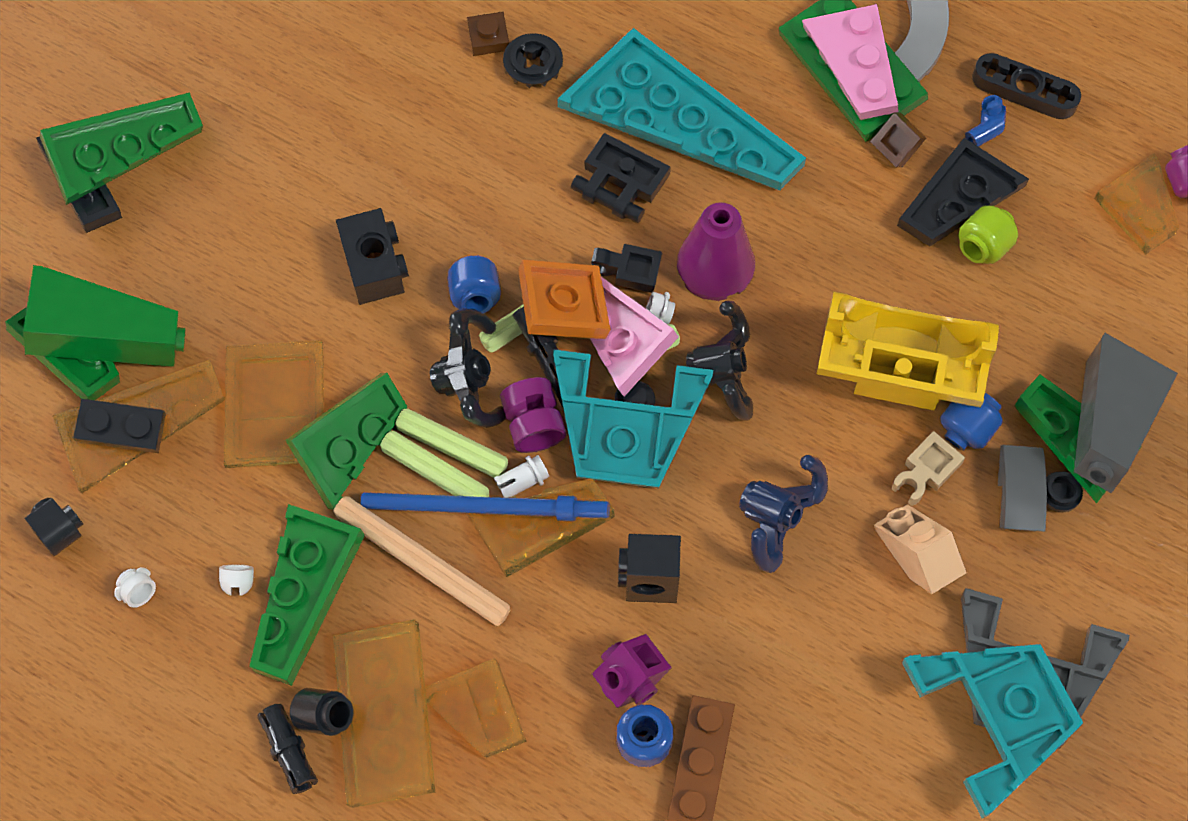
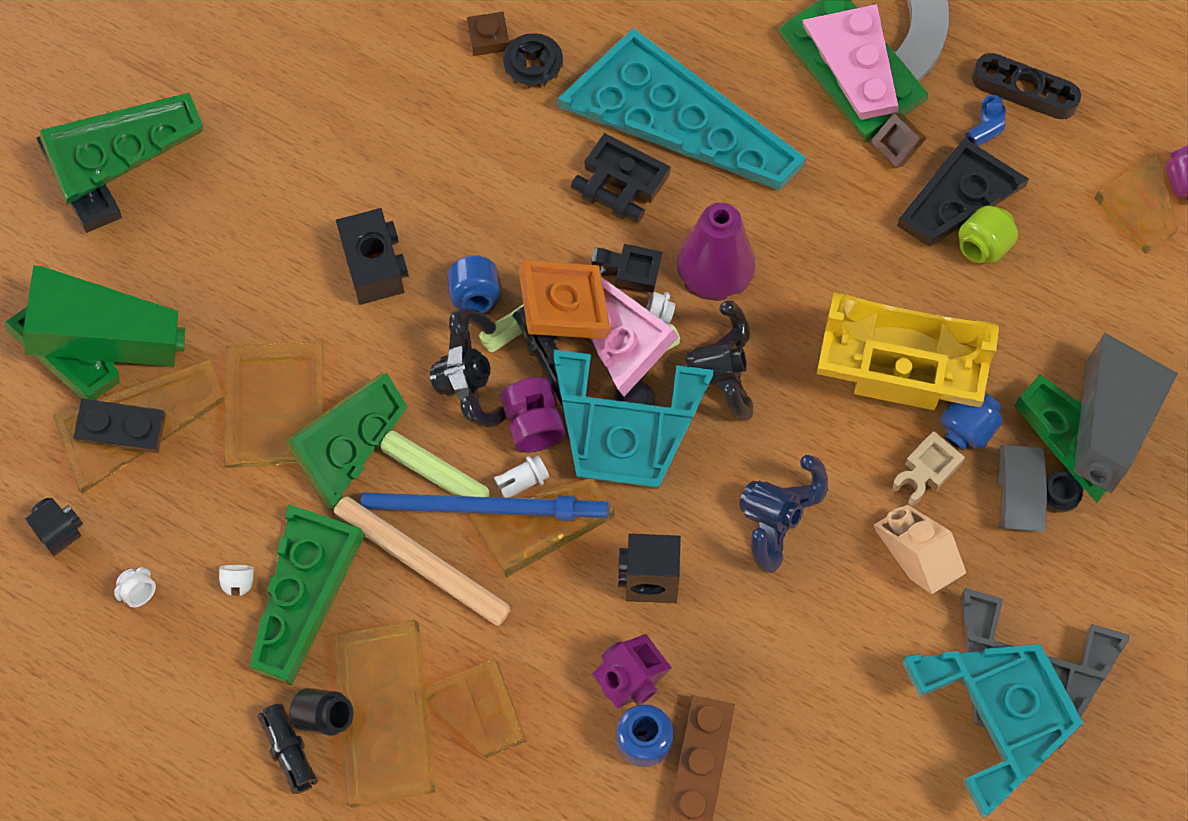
yellowish green axle [395,409,508,478] -> none

